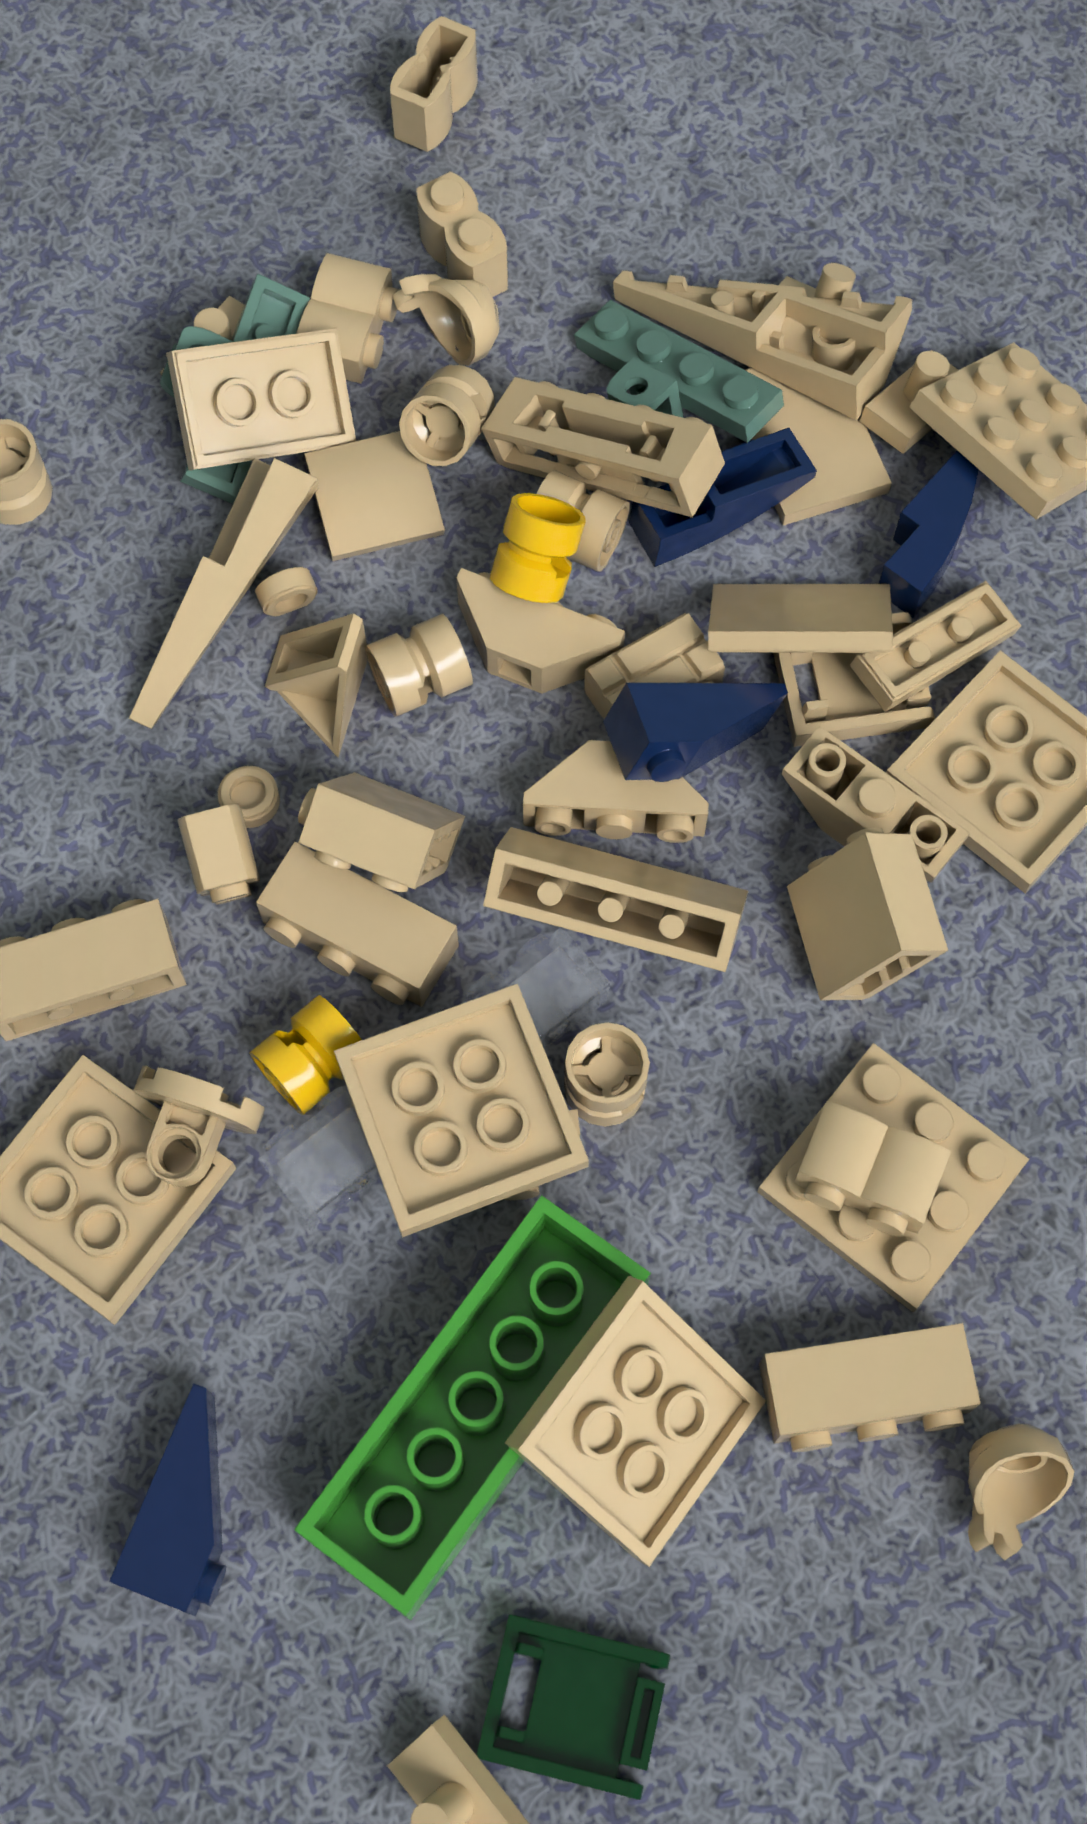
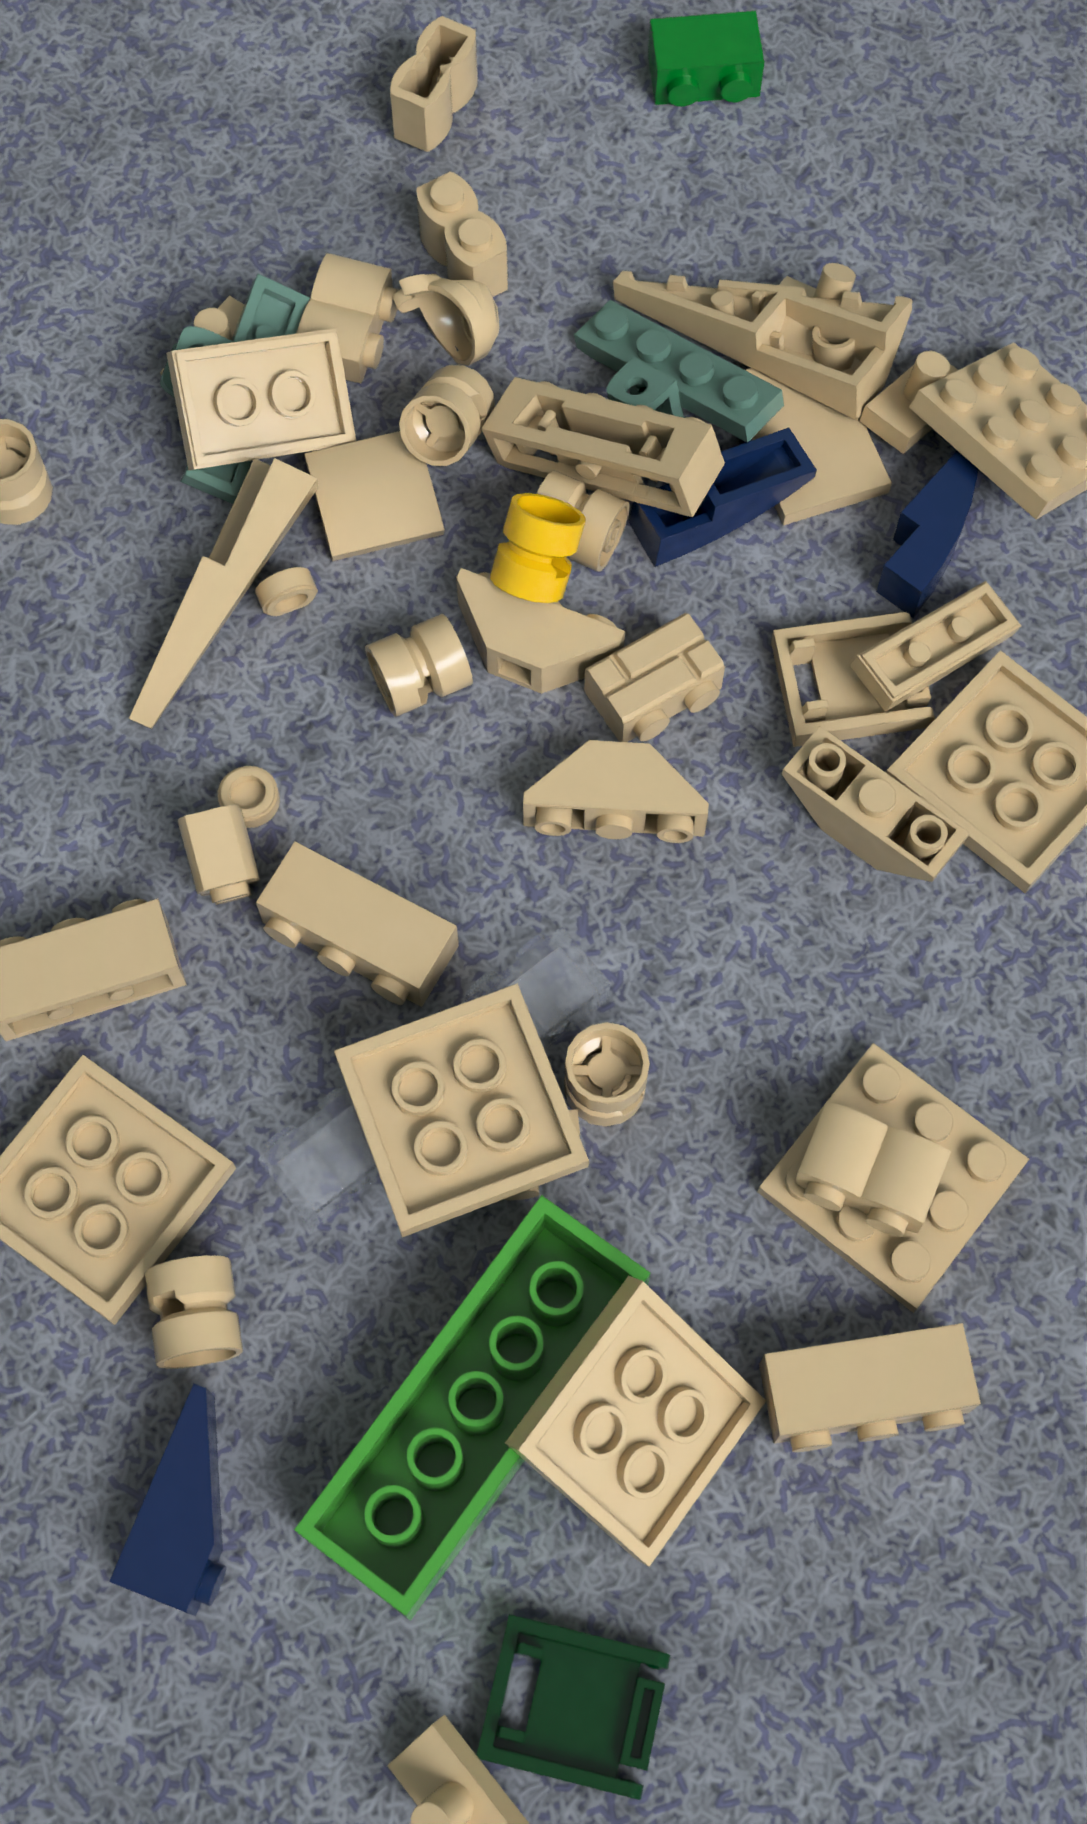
tan tile [134,1066,265,1187] -> none
yellow wheel [249,995,362,1115] -> none
tan slope [264,613,368,758] -> none
tan brick [298,772,465,892] -> none
tan brick [483,827,748,972] -> none
dark blue slope [603,683,788,782] -> none
tan tile [708,584,893,653] -> none
tan brick [787,827,948,1001] -> none
tan piece [968,1424,1074,1560] -> none
none -> tan wheel [145,1255,243,1369]
none -> green brick [648,11,764,107]

